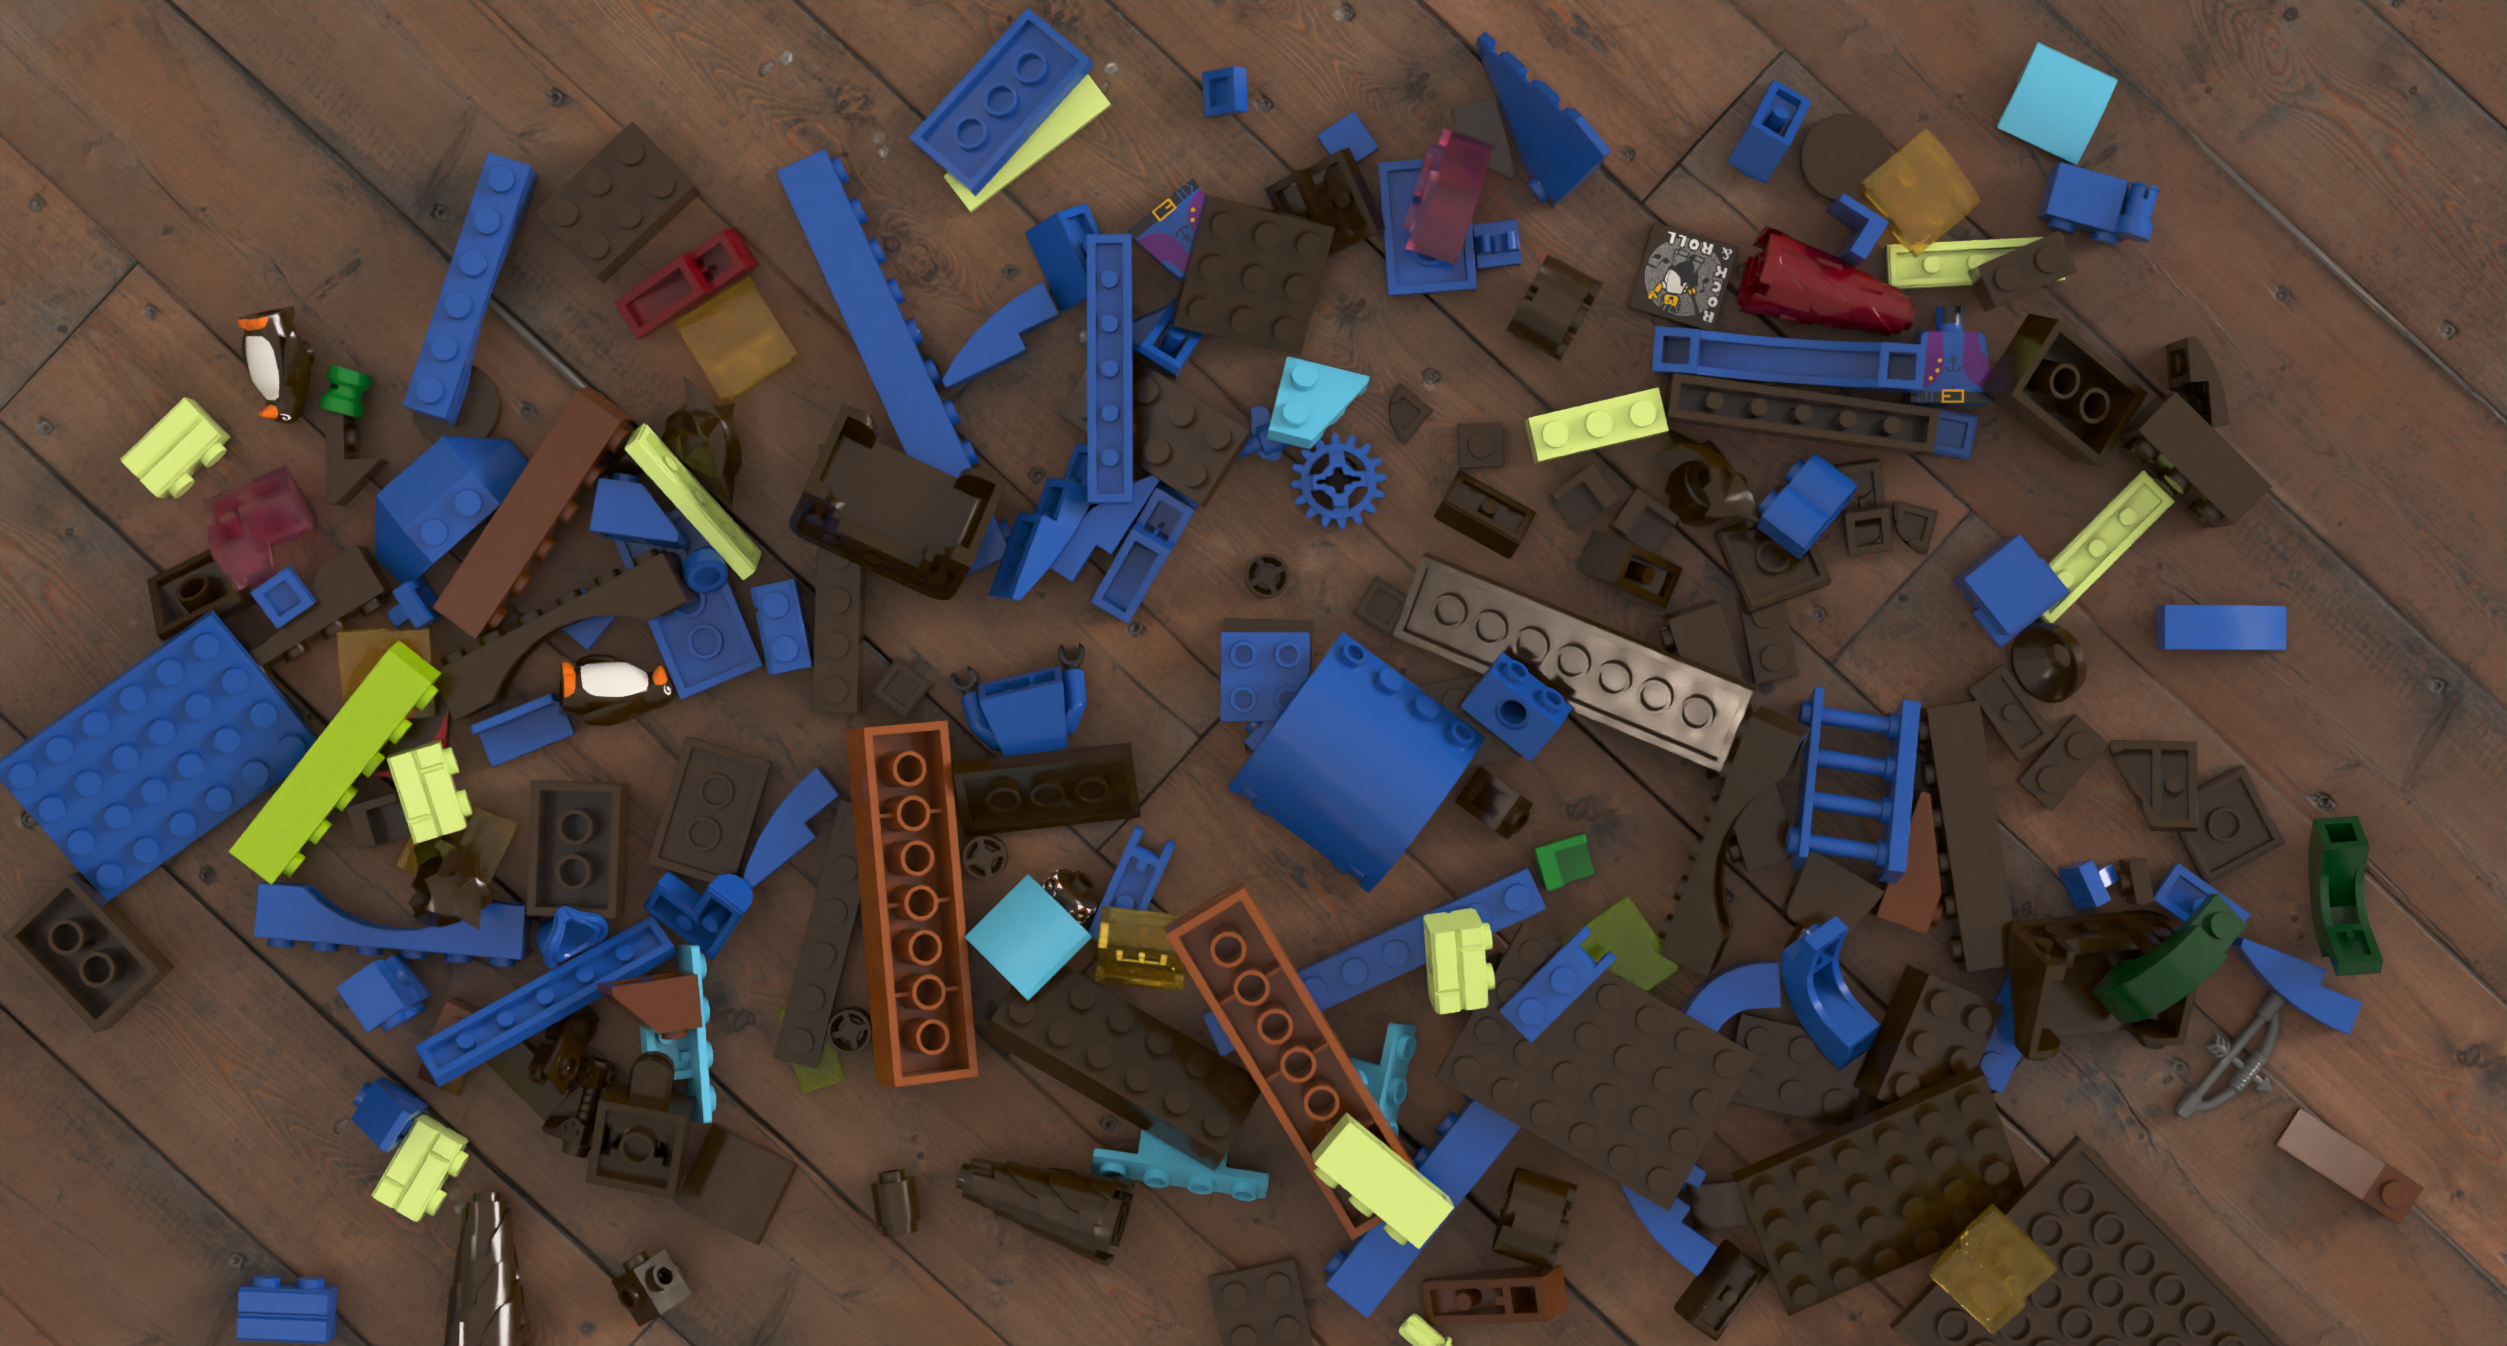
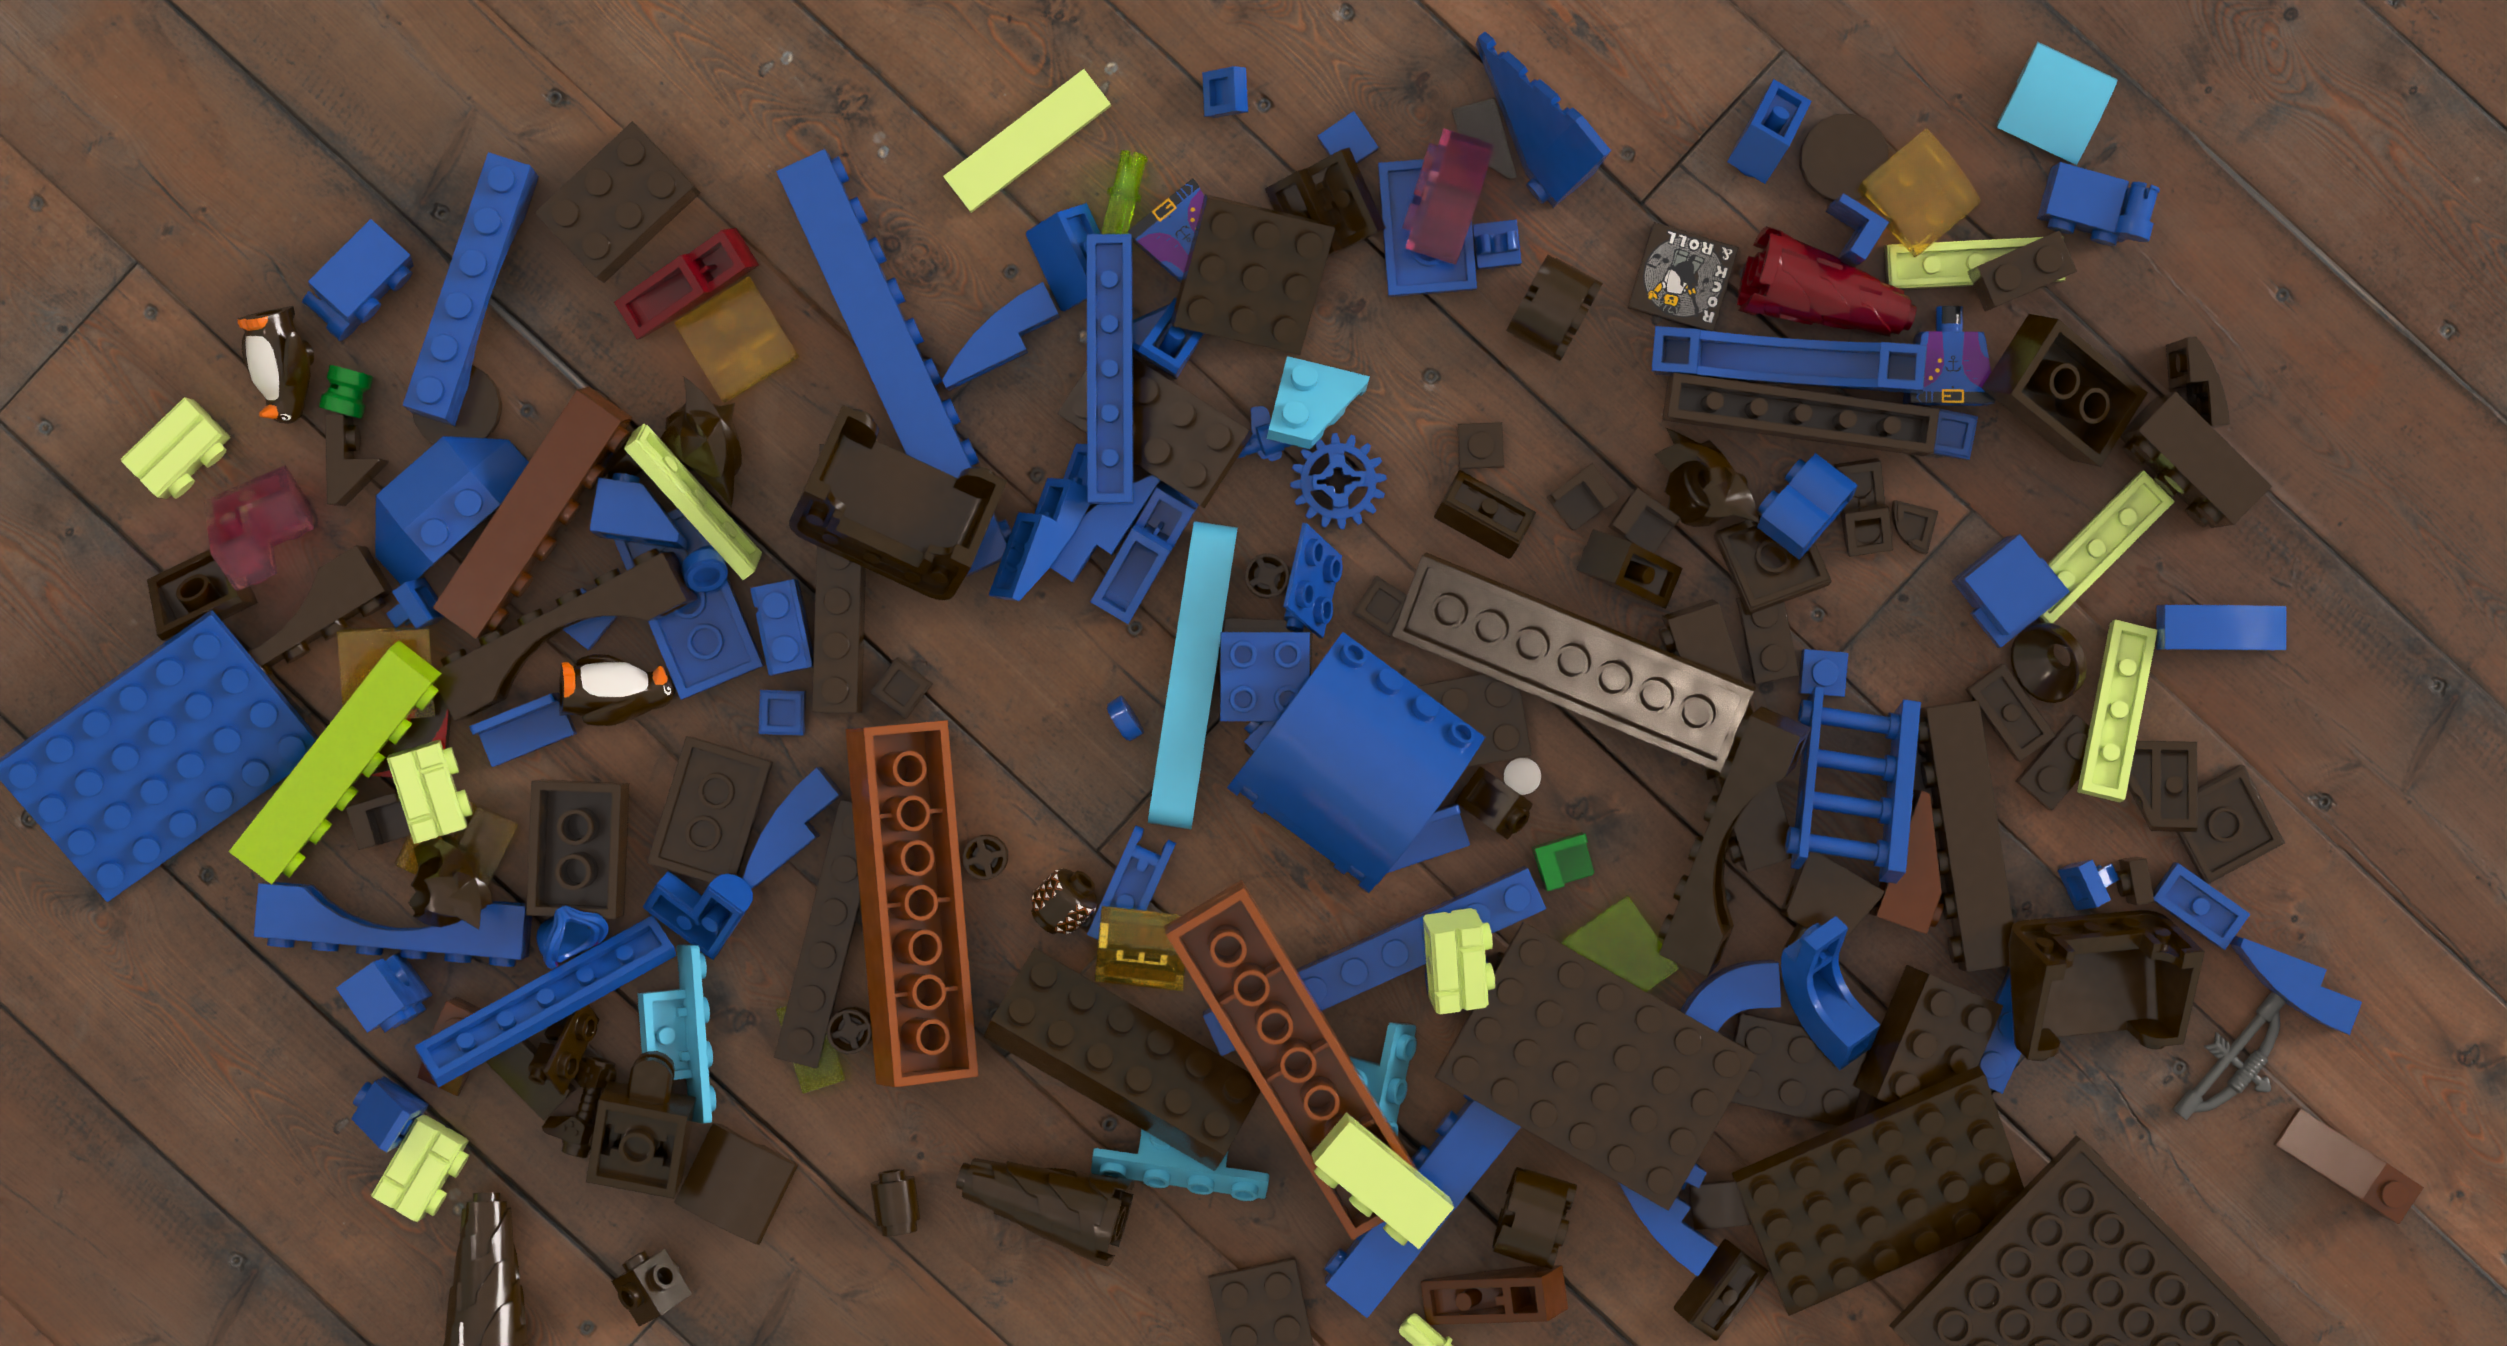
dark brown brick [2,872,174,1033] -> none
blue brick [236,1274,338,1344] -> none
blue tile [250,565,316,629] -> none
reddish brown slope [597,970,703,1040] -> none
blue plate [909,8,1094,197] -> none
blue torso [950,643,1087,756] -> none
dark brown plate [953,742,1141,837] -> none
medium azure slope [965,874,1092,1000] -> none
dark brown tile [1389,383,1433,445] -> none
blue brick [1460,652,1572,762] -> none
blue hinge [1499,925,1617,1043] -> none
yellowish green brick [1524,387,1669,464] -> none
clear yellow slope [1929,1203,2057,1335] -> none
dark green arch [2091,894,2247,1023] -> none
dark green arch [2308,816,2383,976] -> none
none -> blue hinge [302,219,414,341]
none -> blue tile [759,690,806,735]
none -> clear neon green axle [1102,150,1148,234]
none -> blue tile [1107,696,1144,741]
none -> medium azure beam [1148,521,1238,830]
none -> blue hinge [1283,523,1343,638]
none -> blue panel [1388,803,1470,873]
none -> white sticker [1504,758,1541,795]
none -> blue plate [1798,649,1848,697]
none -> yellowish green plate [2077,620,2158,803]

